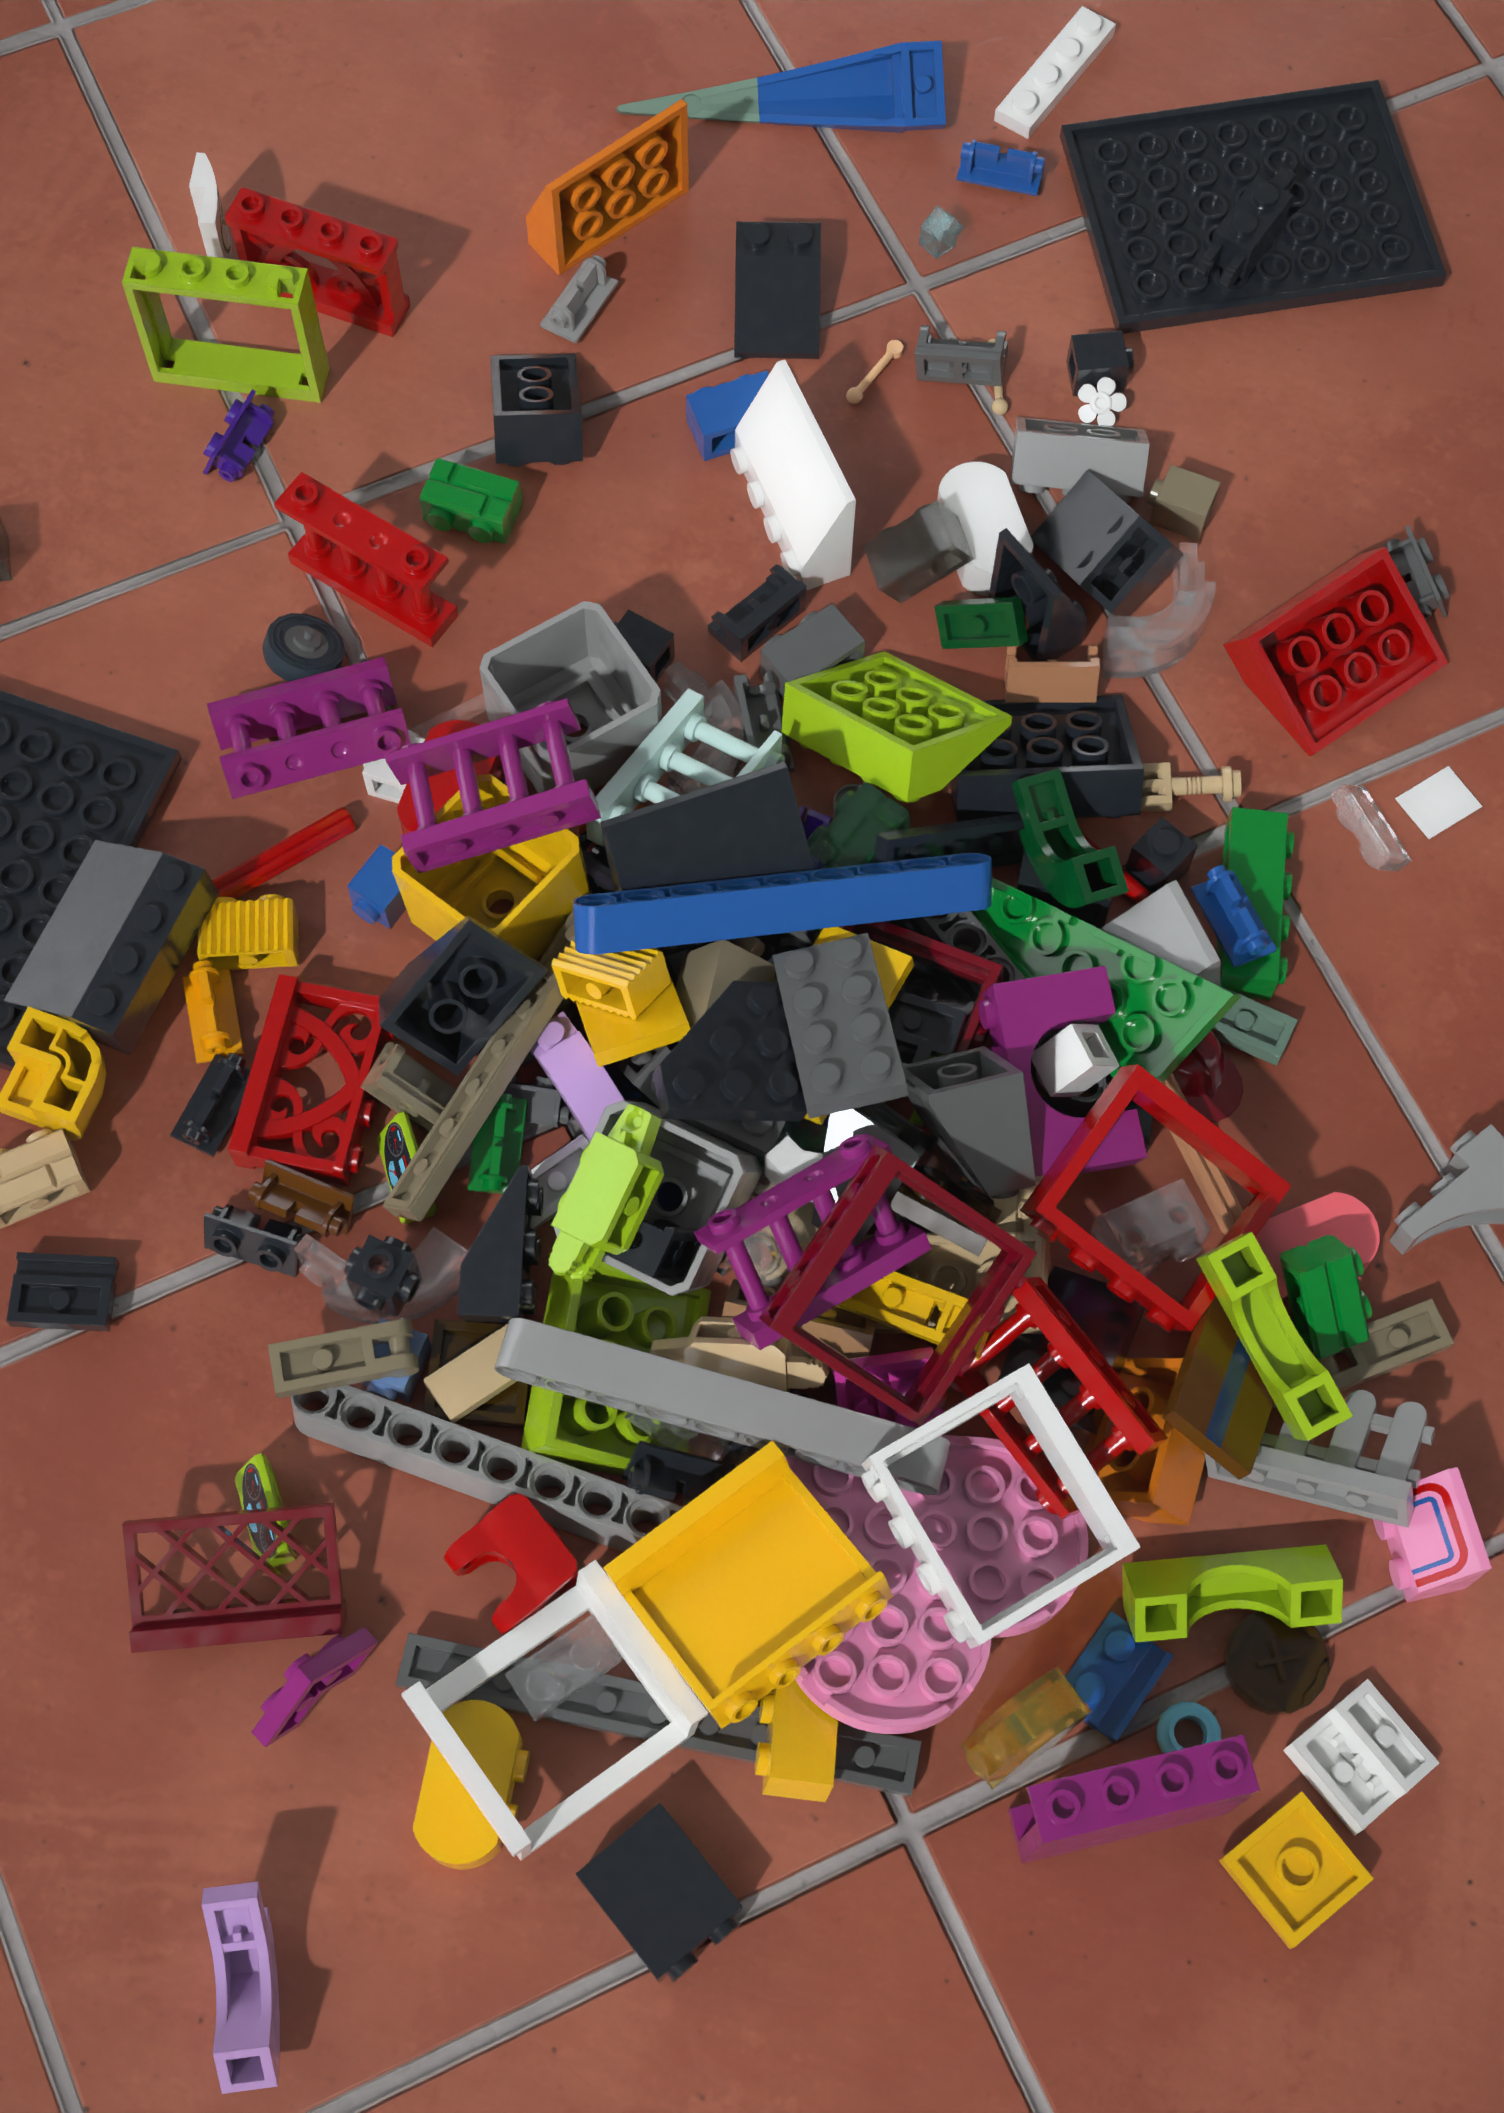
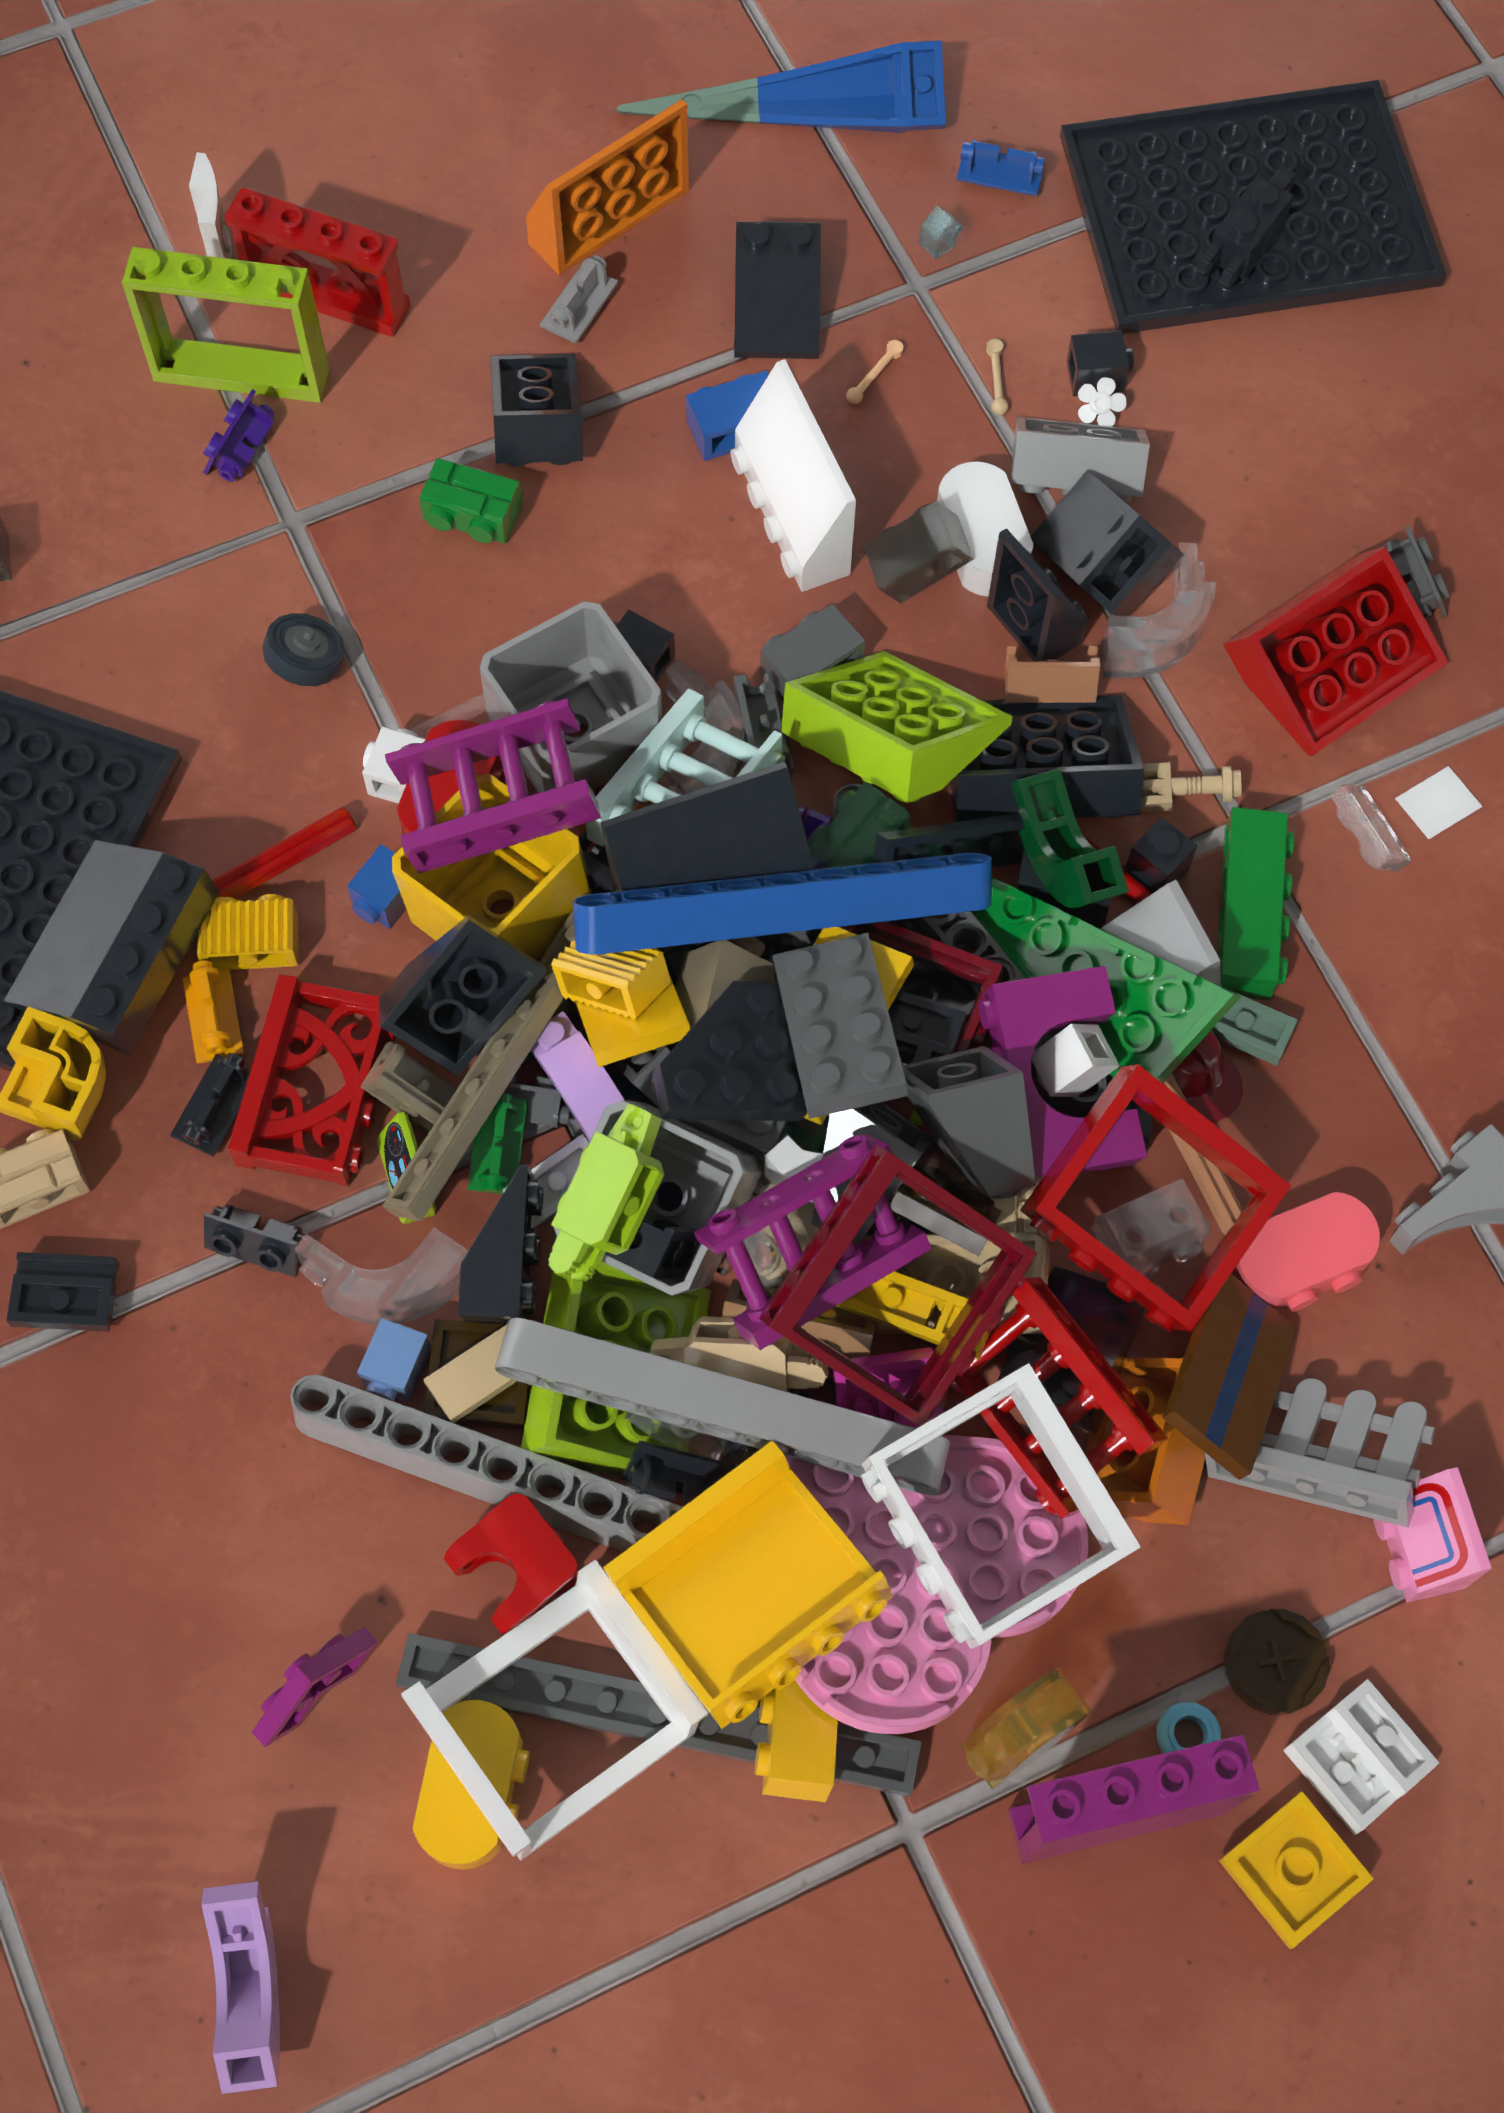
dark red fence [122,1502,347,1653] -> none
magenta fence [207,657,411,799] -> none
slope [235,1453,297,1570] -> none
reddish brown hinge [248,1159,355,1238] -> none
dark tan plate [268,1319,419,1399] -> none
red fence [274,471,458,648] -> none
black brick [344,1235,422,1317] -> none
clear plate [505,1614,623,1721] -> none
black brick [576,1802,742,1983] -> none
black hinge [708,564,807,662] -> none
dark grey hinge [915,325,1008,387] -> none
dark green plate [934,597,1028,649] -> none
white plate [994,6,1116,139] -> none
blue plate [1051,1611,1174,1744] -> none
lime arch [1122,1544,1343,1643] -> none
dark tan brick [1147,465,1220,541] -> none
blue hinge [1191,865,1277,968] -> none
lime arch [1196,1232,1353,1441] -> none
green brick [1280,1235,1372,1359] -> none
dark tan plate [1316,1299,1454,1393] -> none

